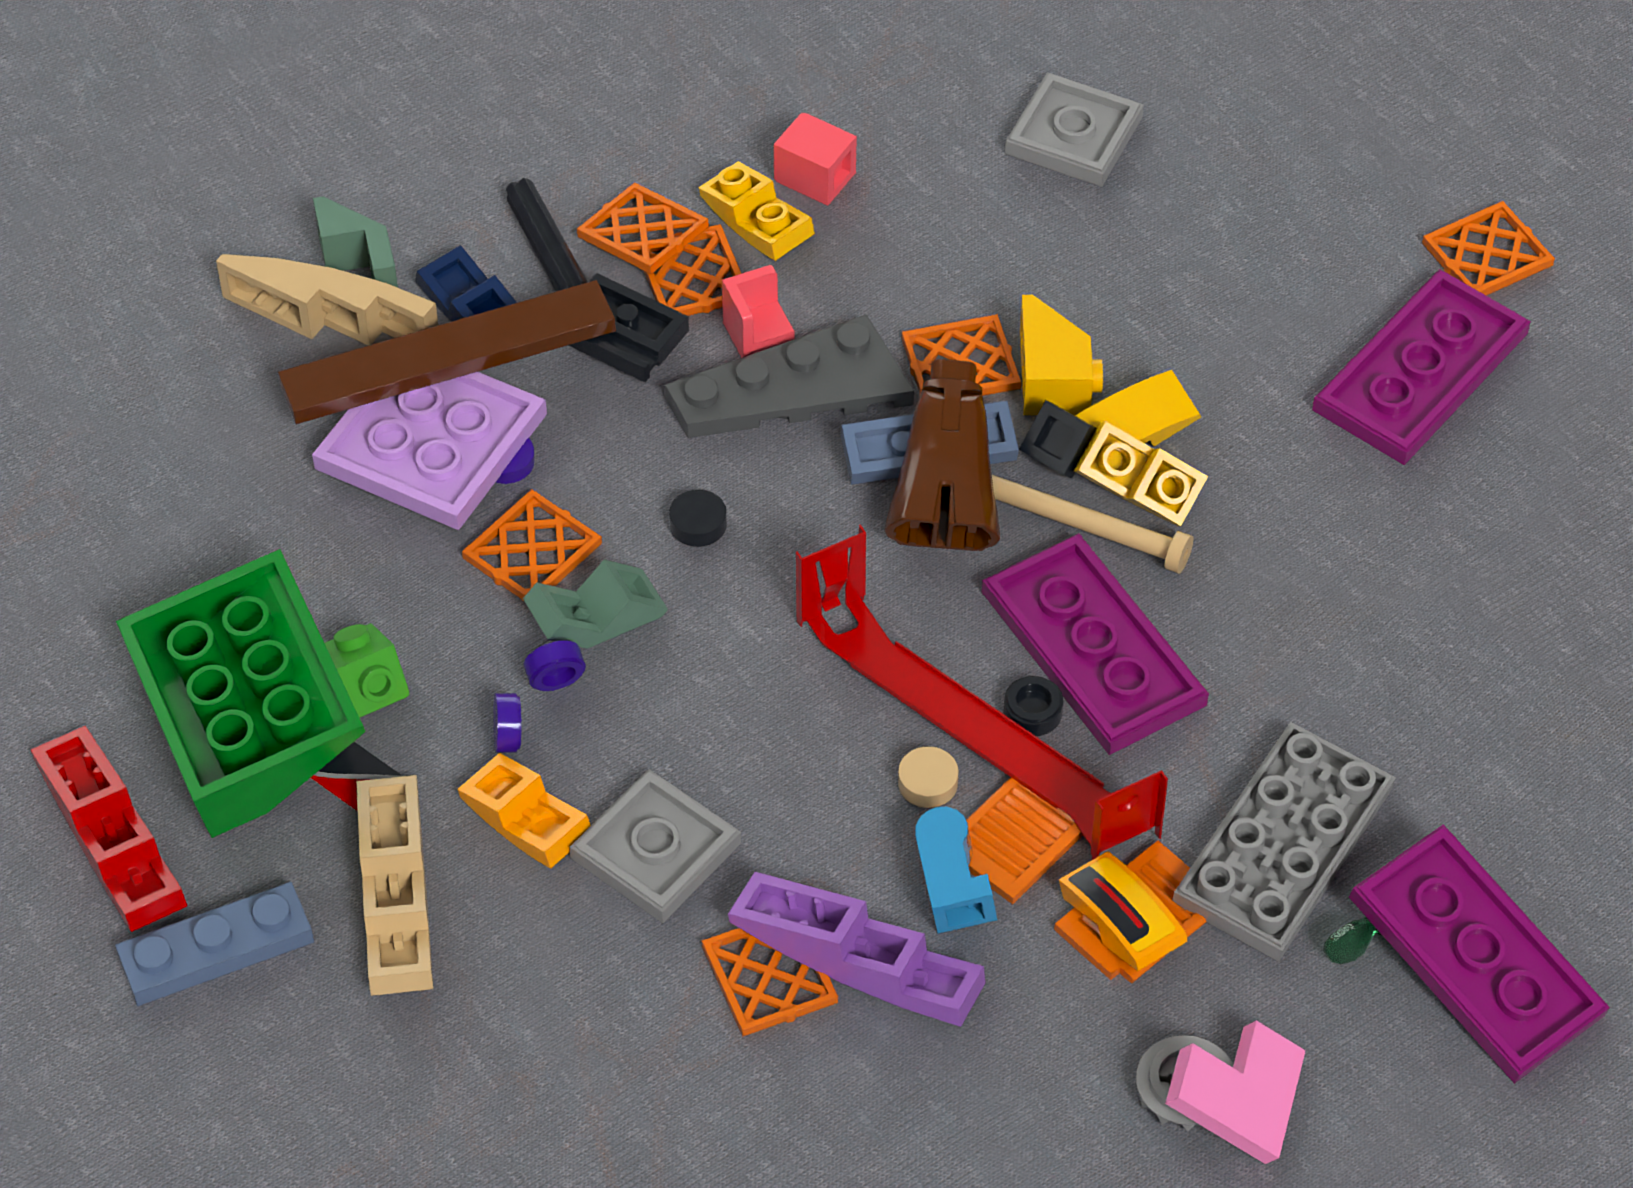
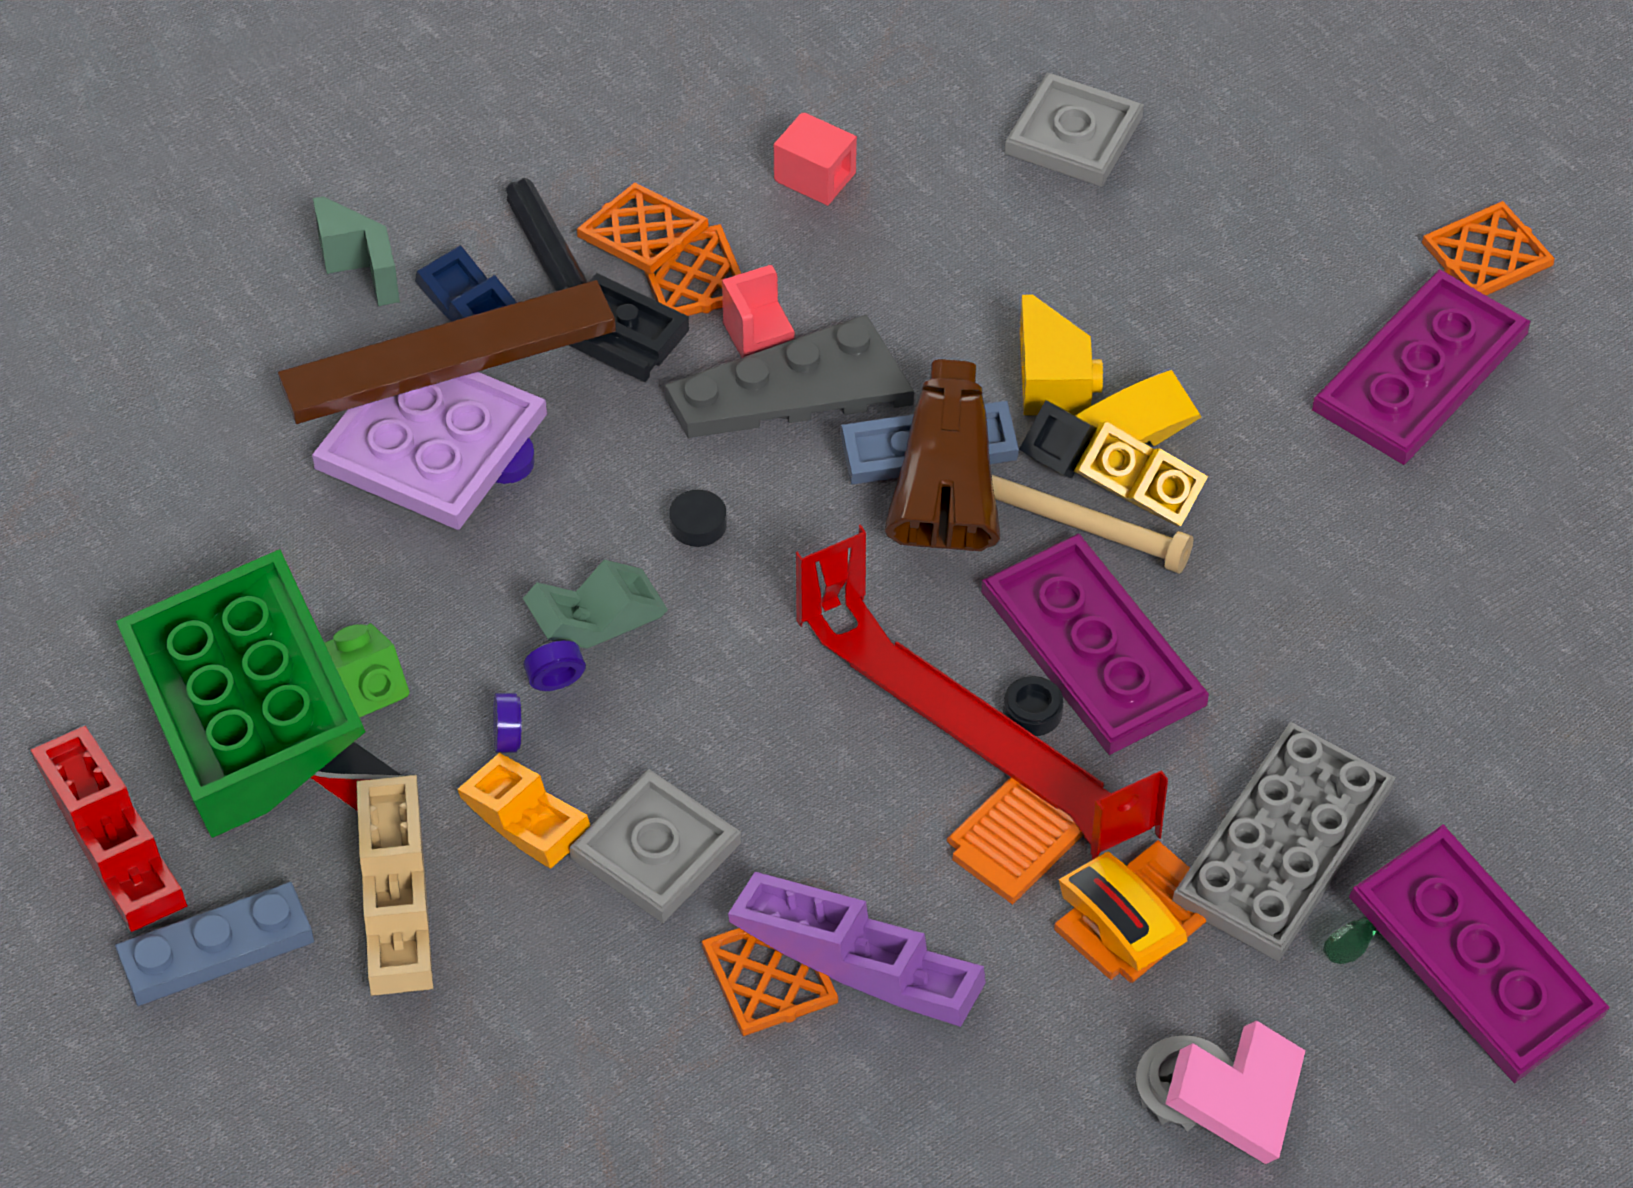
tan slope [216,254,438,346] -> none
orange window [462,489,602,601] -> none
yellow slope [698,161,815,261] -> none
tan tile [898,747,959,808] -> none
orange window [901,314,1021,396] -> none
dark azure leg [915,806,998,934] -> none

